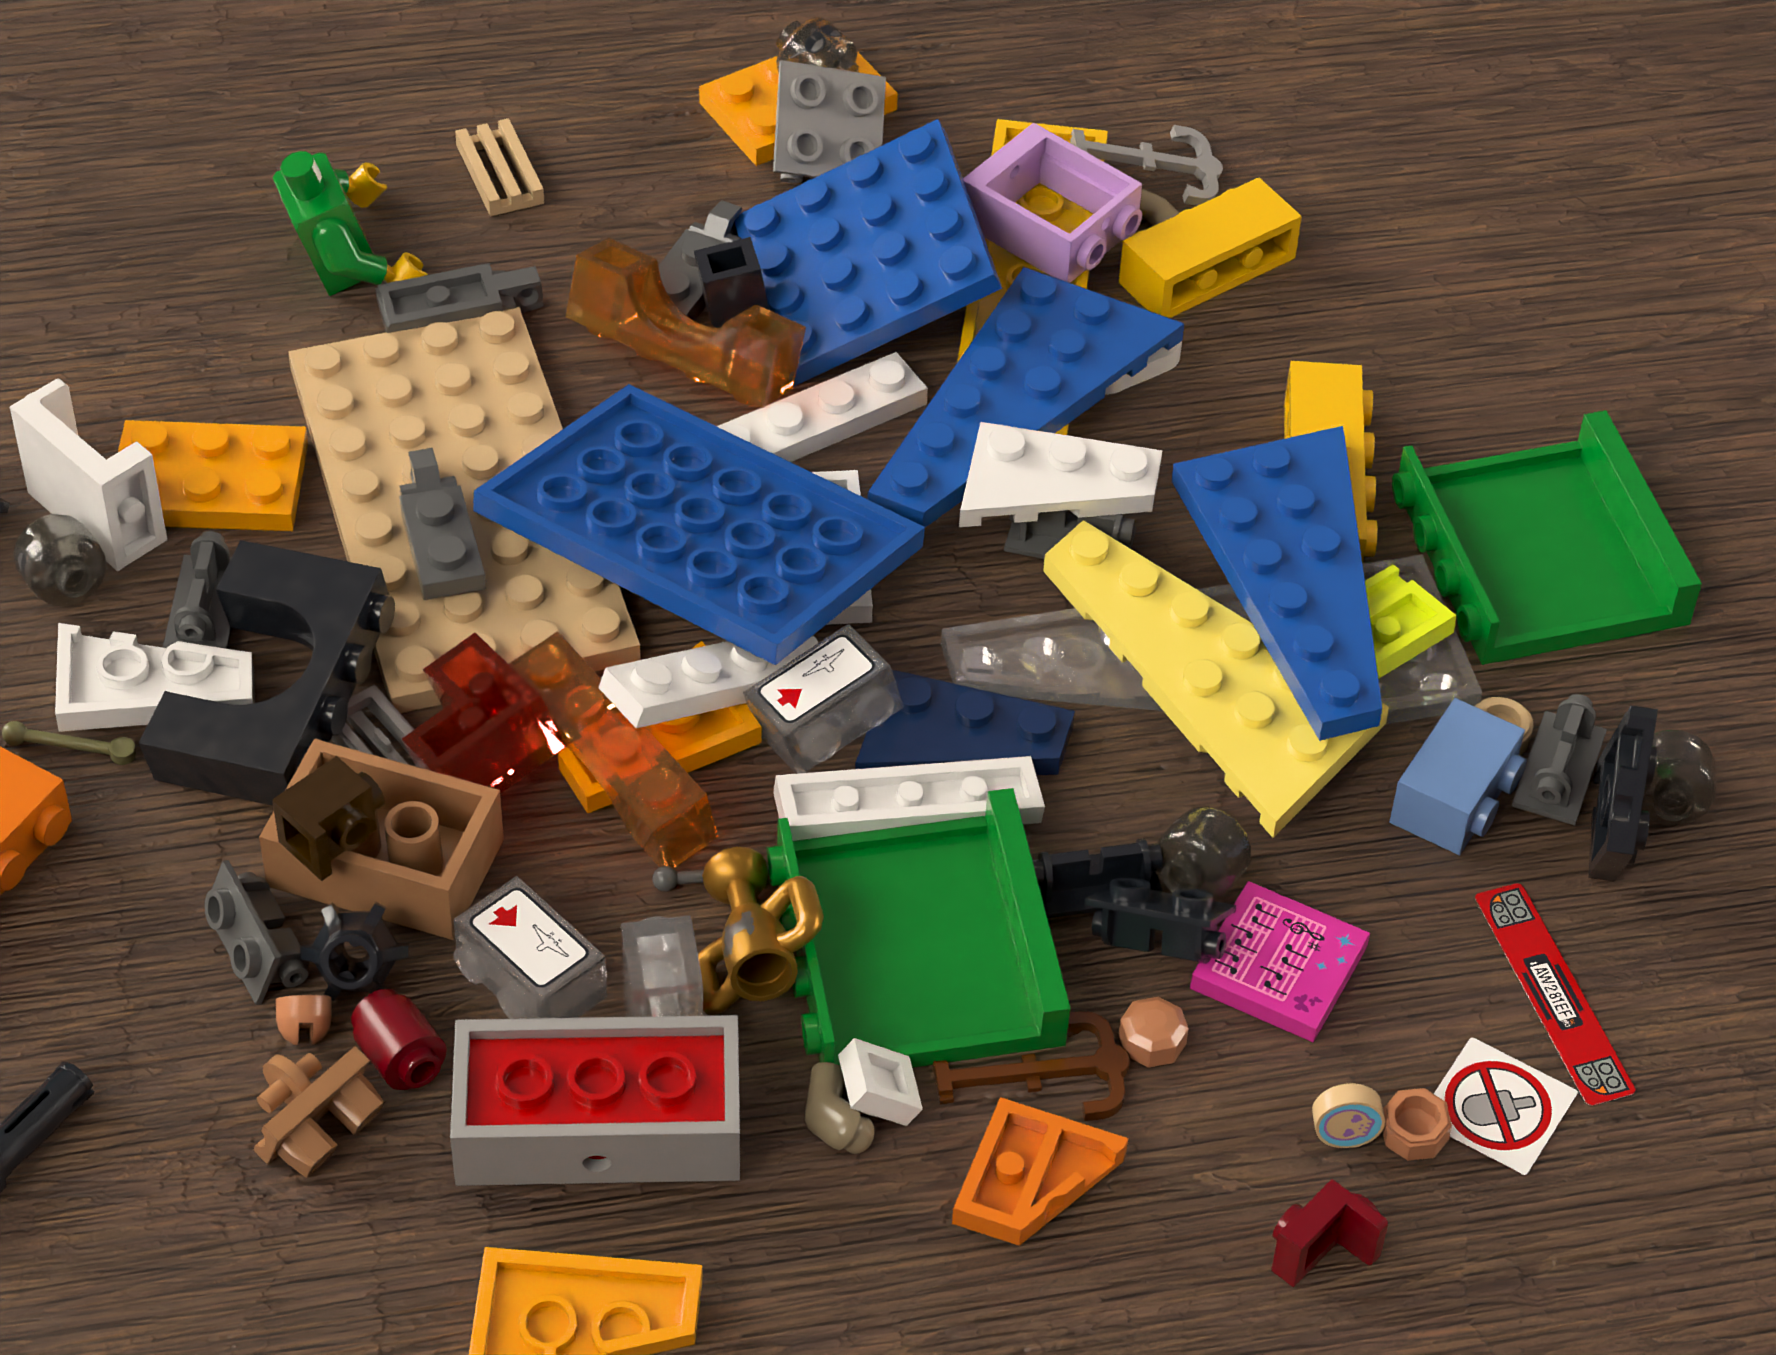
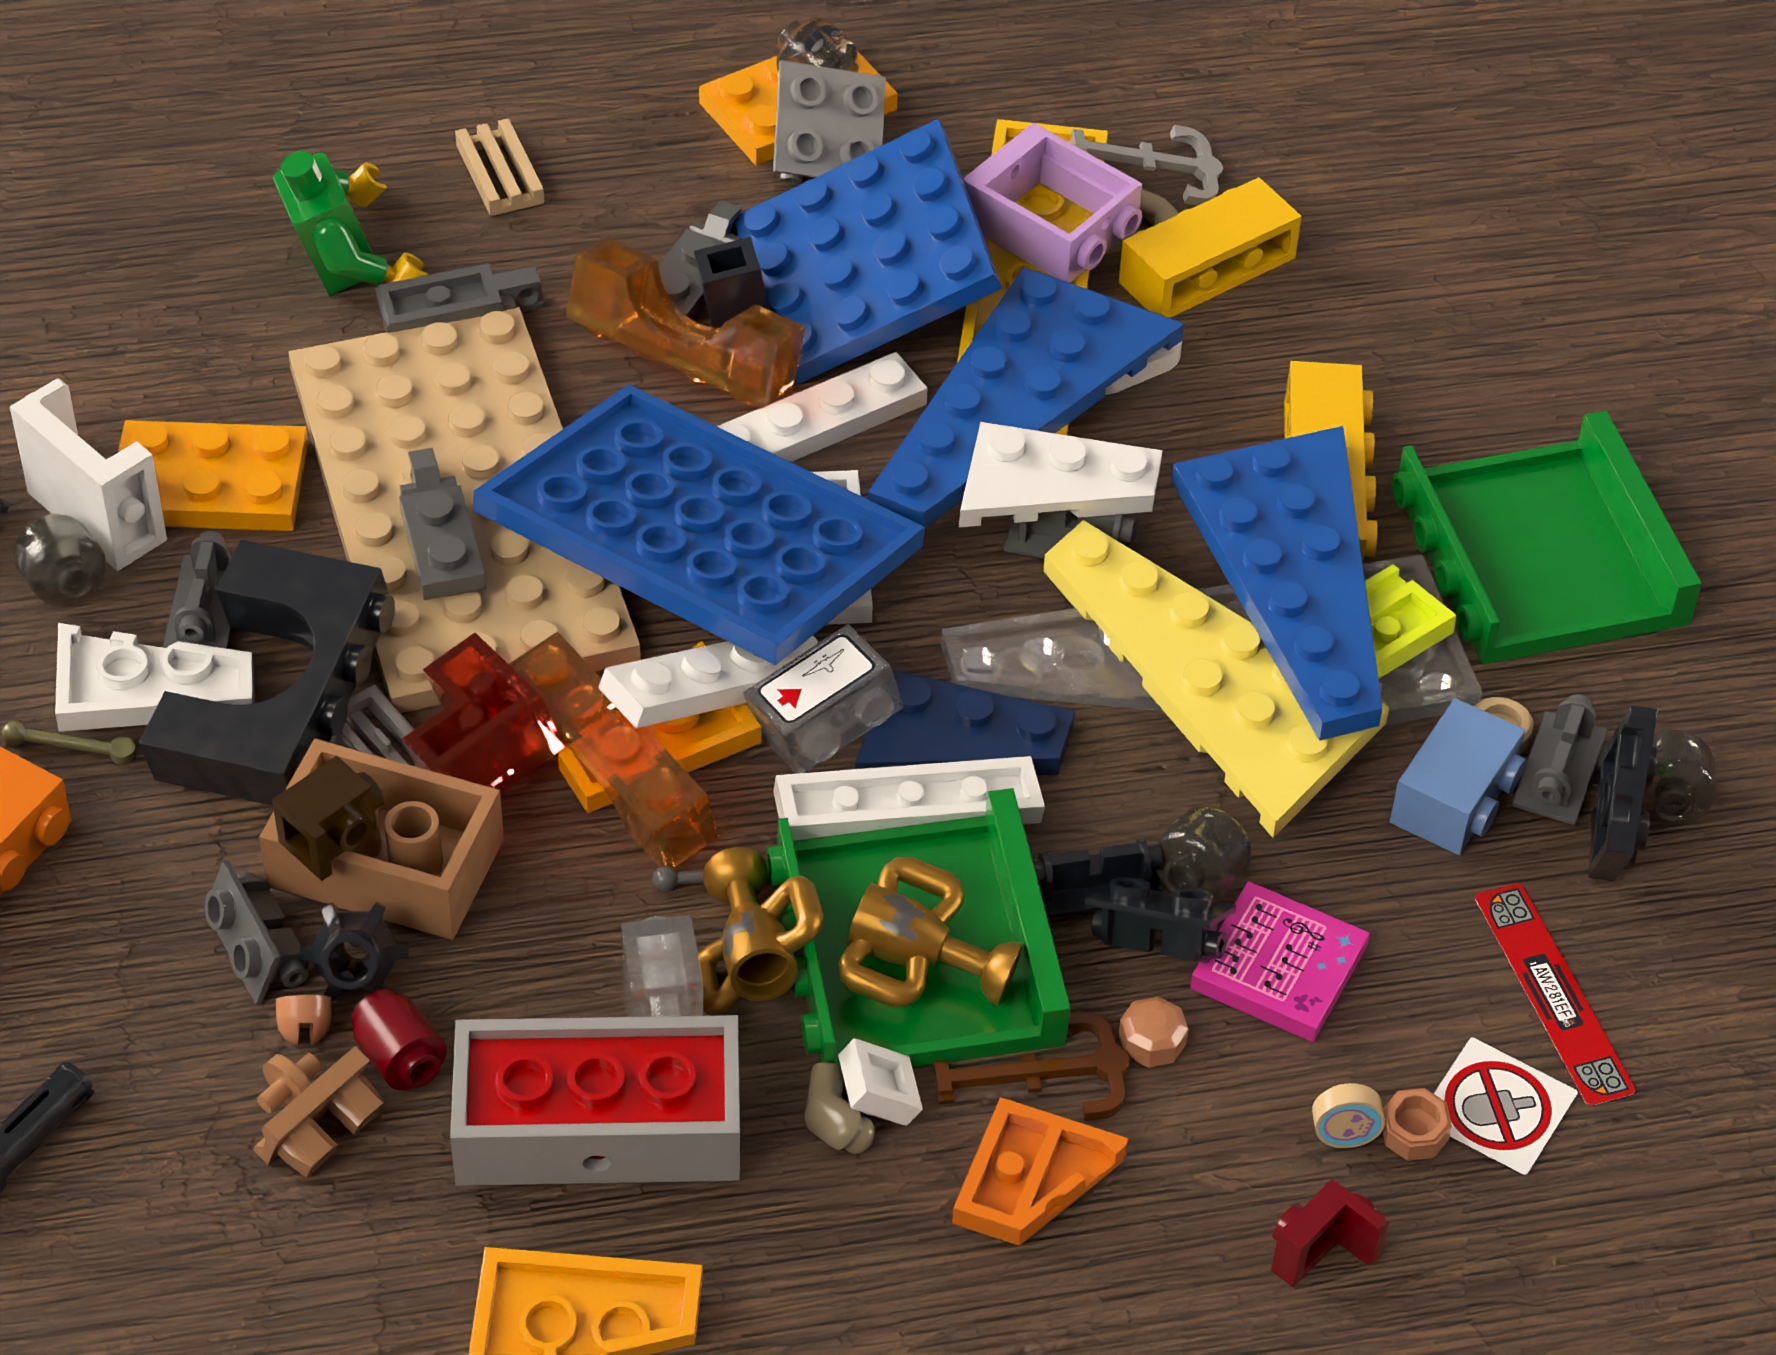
brick [453,876,607,1019] -> none
none -> pearl gold piece [838,857,1024,1007]

